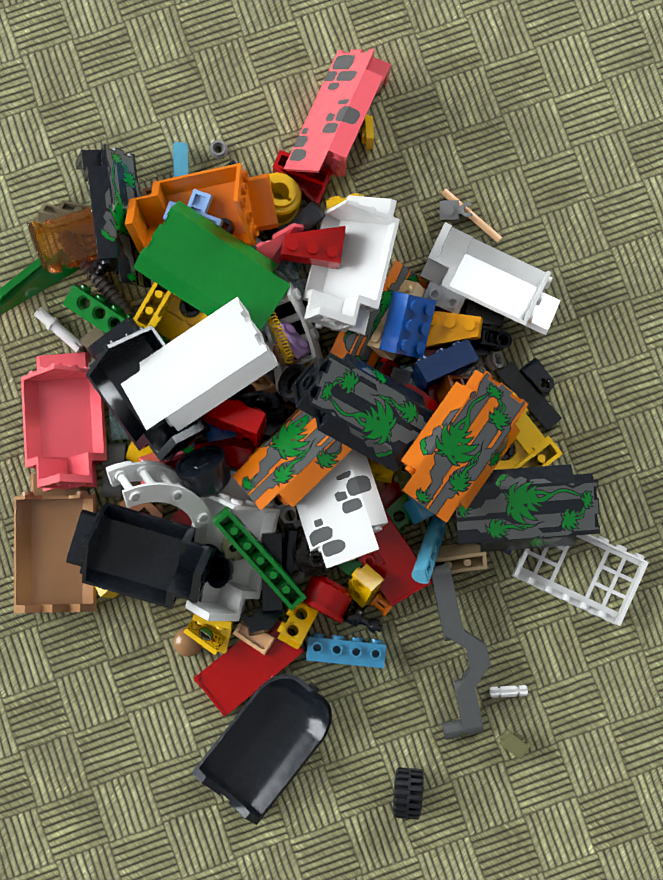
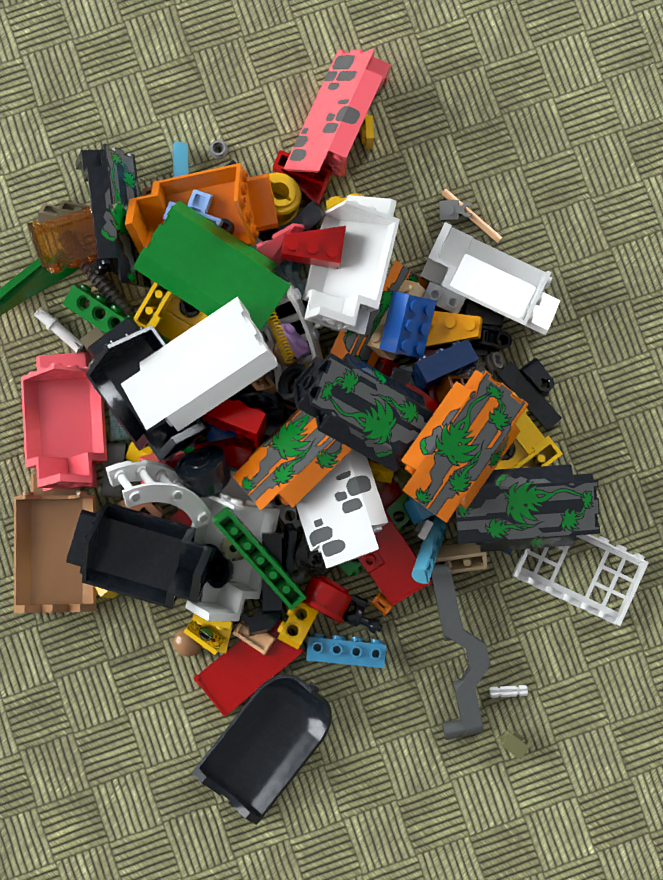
yellow brick [347,564,384,608] -> none
black tyre [393,767,424,820] -> none
none -> white tile [413,519,434,541]

